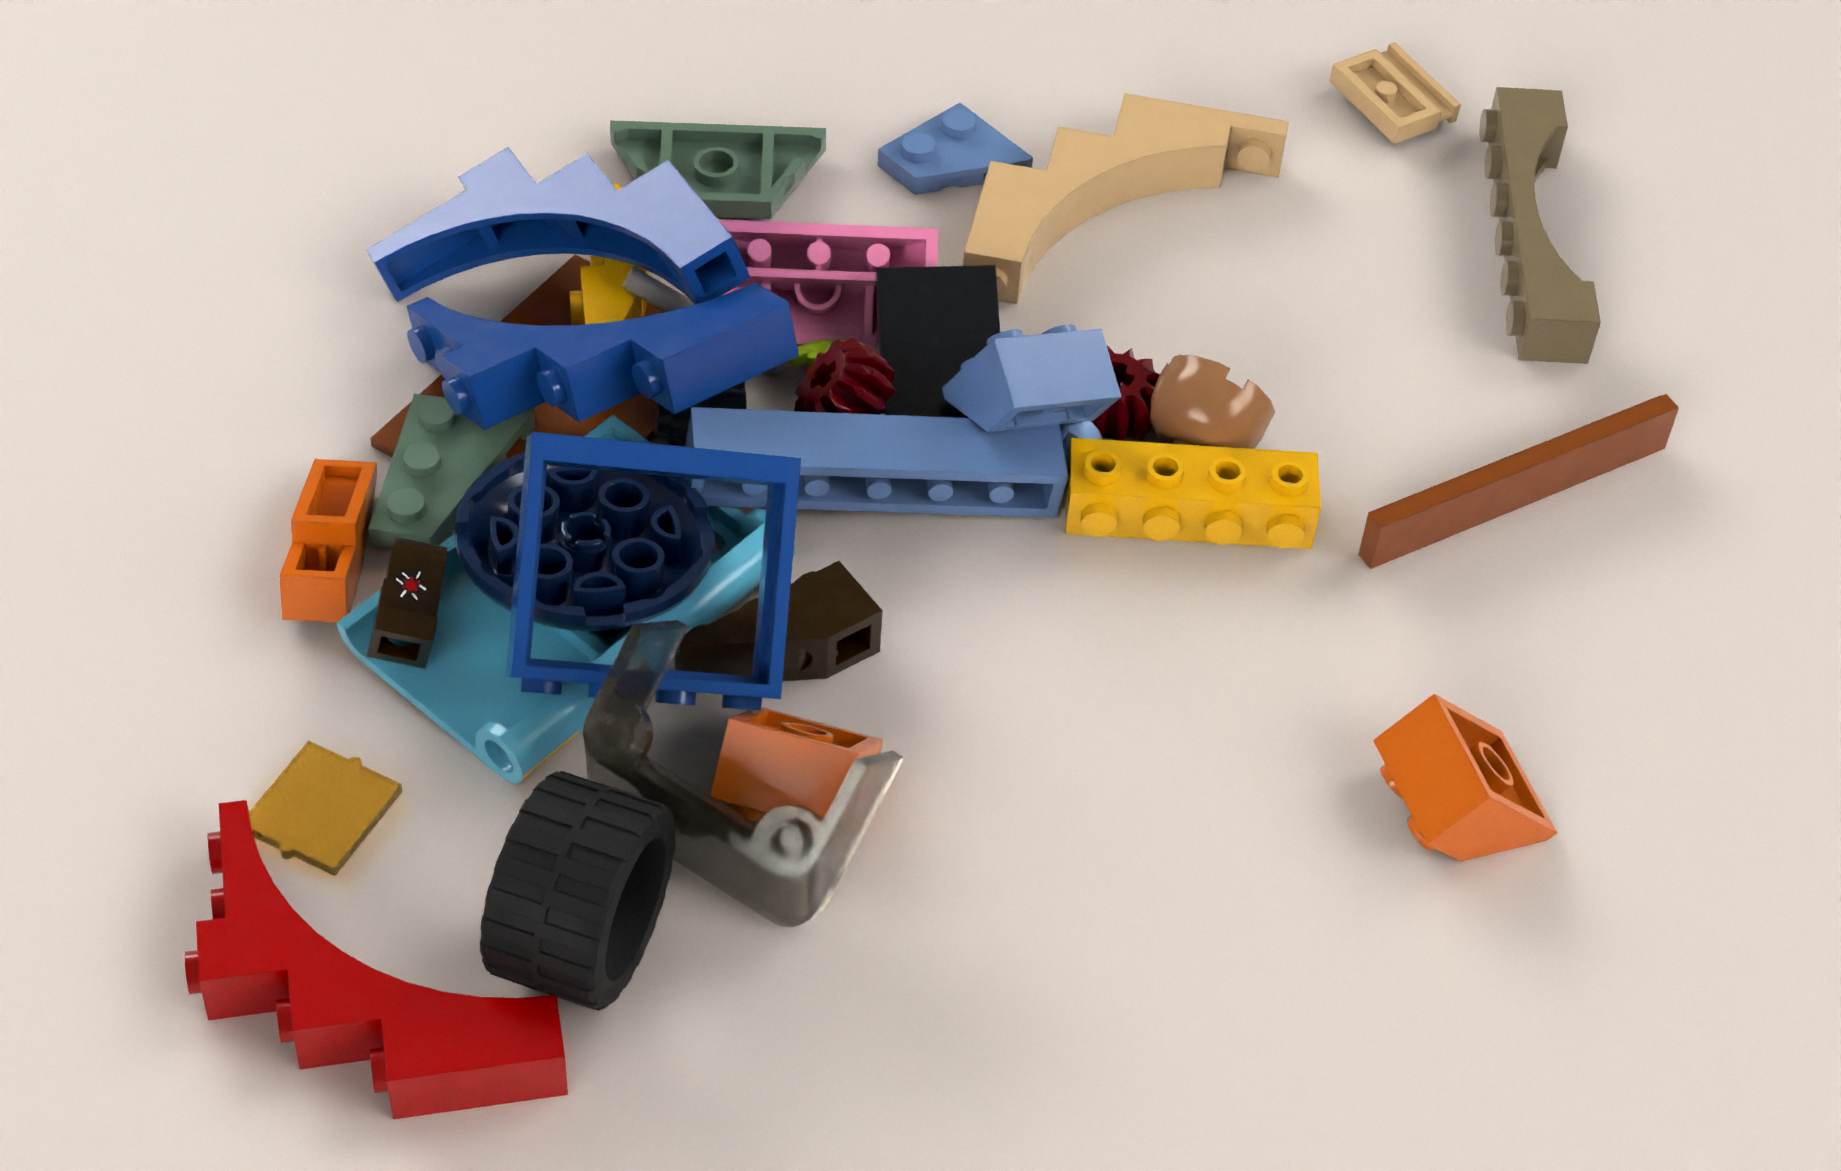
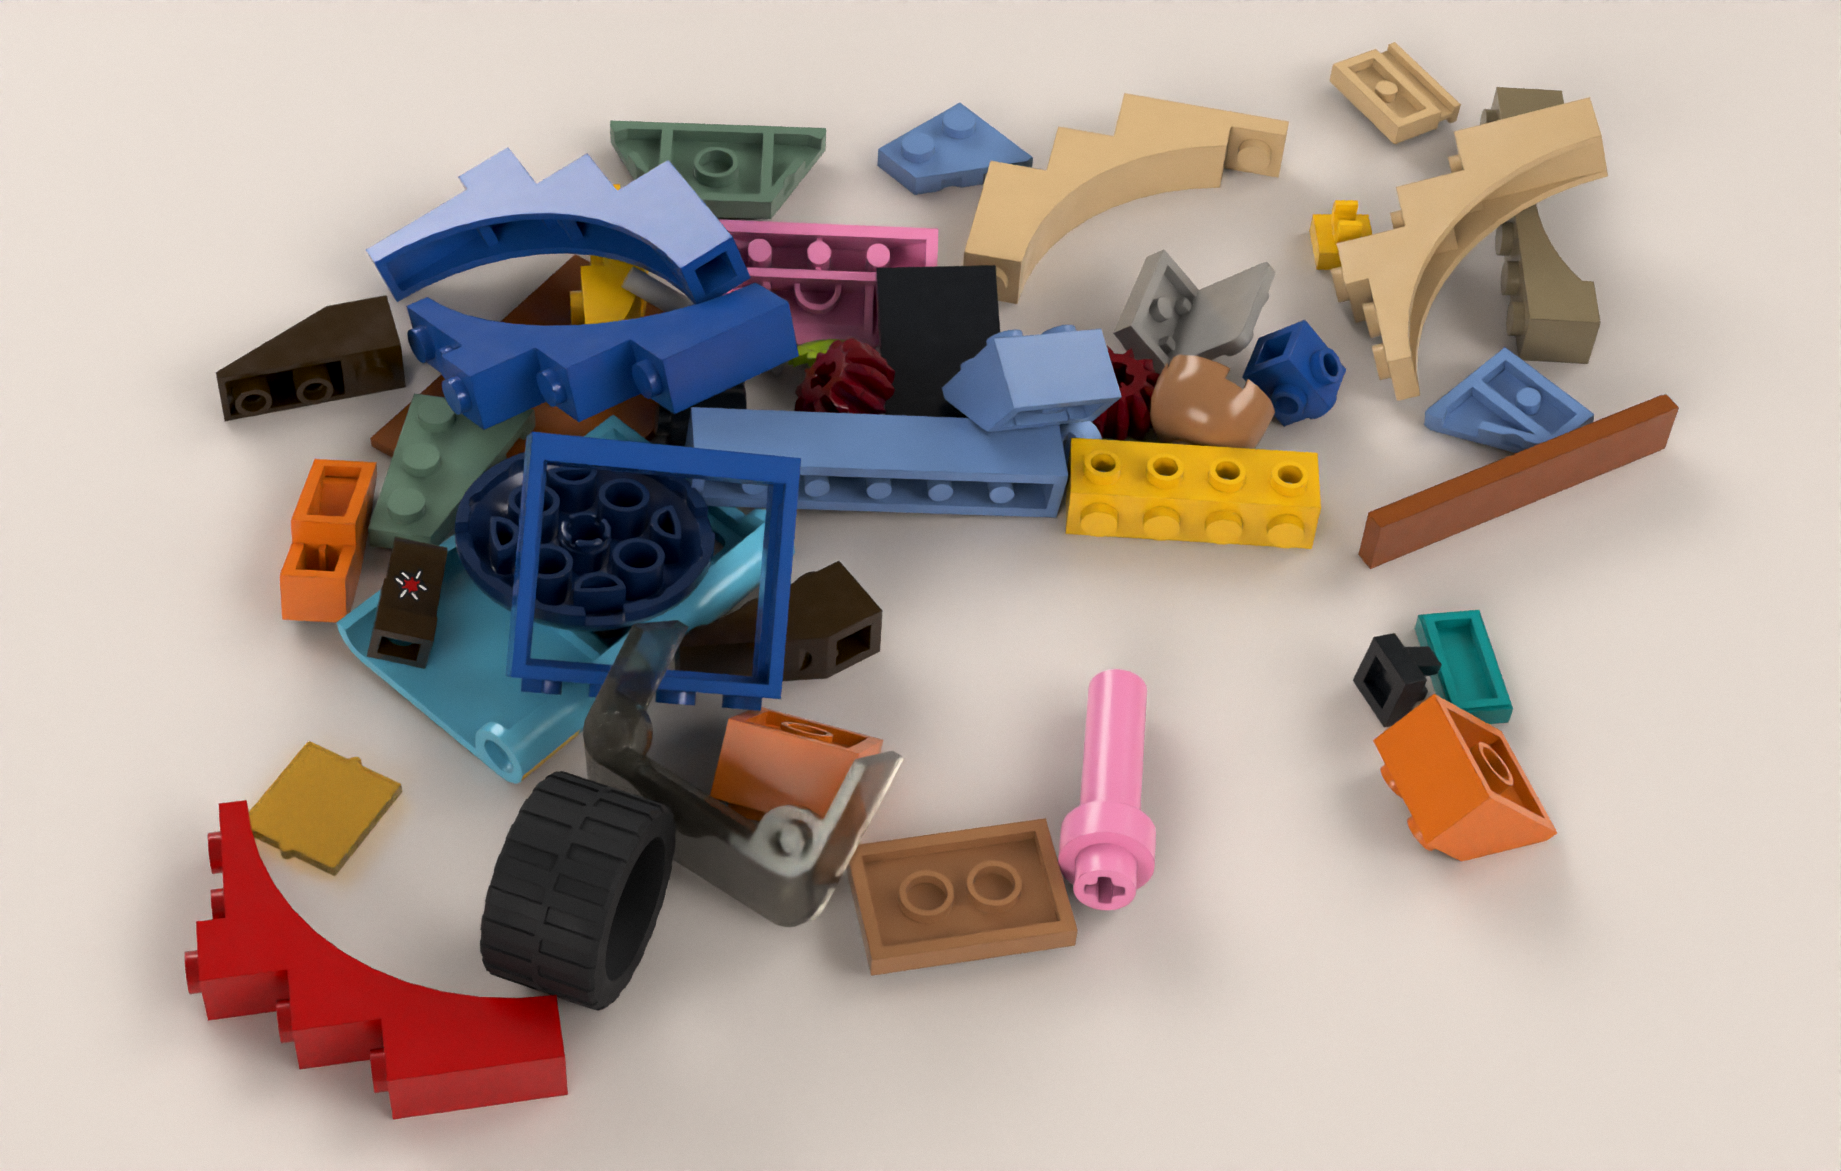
none -> dark brown slope [216,295,406,421]
none -> medium nougat plate [845,818,1078,976]
none -> bright pink piece [1058,669,1156,910]
none -> light grey bracket [1113,249,1276,374]
none -> blue brick [1242,320,1346,427]
none -> yellow tile [1309,200,1372,270]
none -> tan arch [1331,97,1608,401]
none -> black tile [1353,633,1442,728]
none -> teal tile [1414,610,1513,724]
none -> medium blue wing [1424,347,1594,453]

